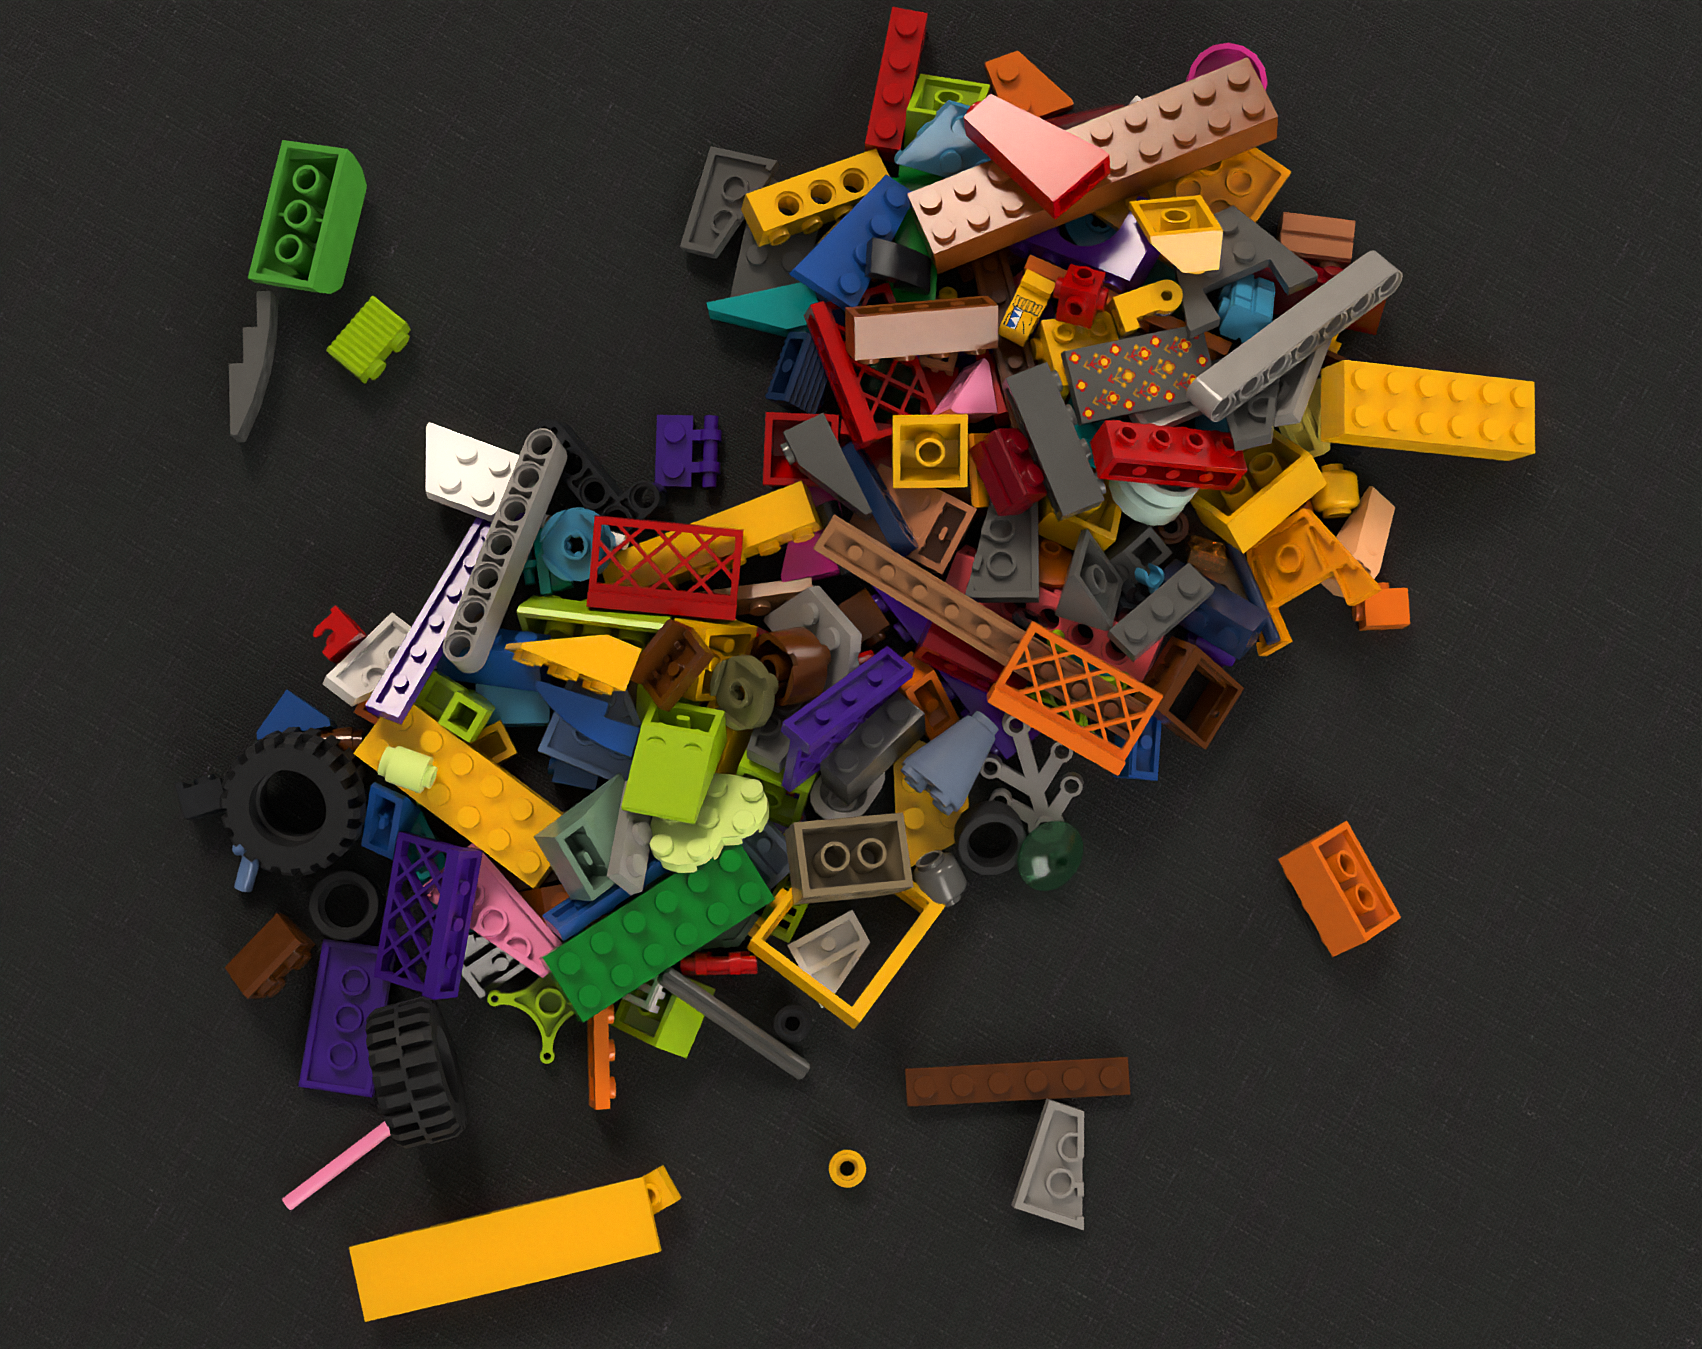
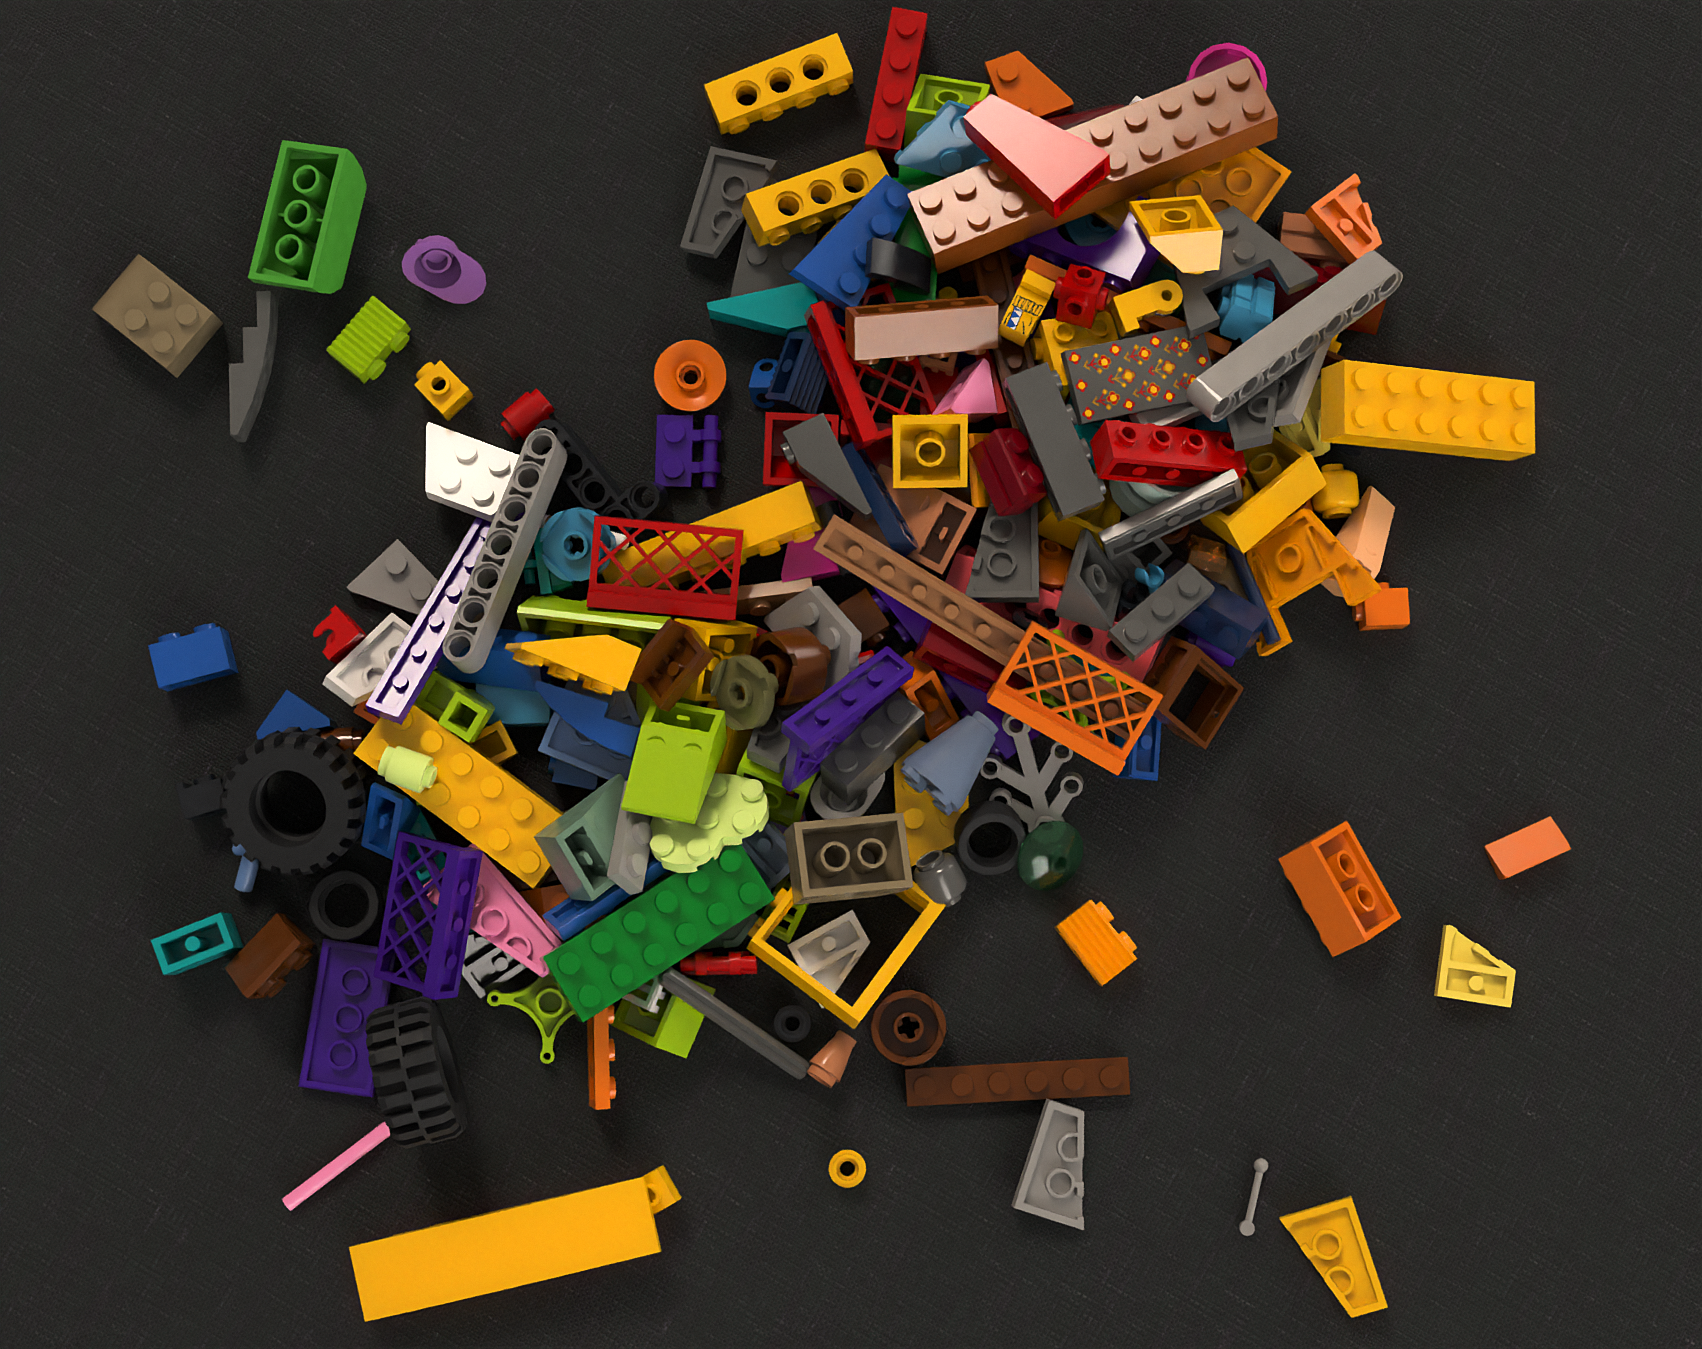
none -> dark tan brick [92,254,223,378]
none -> blue brick [148,623,238,692]
none -> teal brick [151,912,244,975]
none -> light grey wing [347,539,438,616]
none -> medium lavender piece [402,235,486,304]
none -> yellow brick [414,360,474,421]
none -> red brick [500,388,555,441]
none -> orange dish [654,340,727,412]
none -> yellow brick [704,33,853,135]
none -> blue piece [748,358,778,408]
none -> nougat cone [807,1030,857,1088]
none -> reddish brown brick [871,990,946,1066]
none -> light orange brick [1054,899,1137,986]
none -> dark grey tile [1098,468,1244,561]
none -> light grey hinge [1239,1158,1268,1236]
none -> yellow wing [1279,1196,1388,1318]
none -> orange wing [1305,173,1382,265]
none -> light yellow wing [1434,925,1516,1008]
none -> orange slope [1483,816,1571,880]

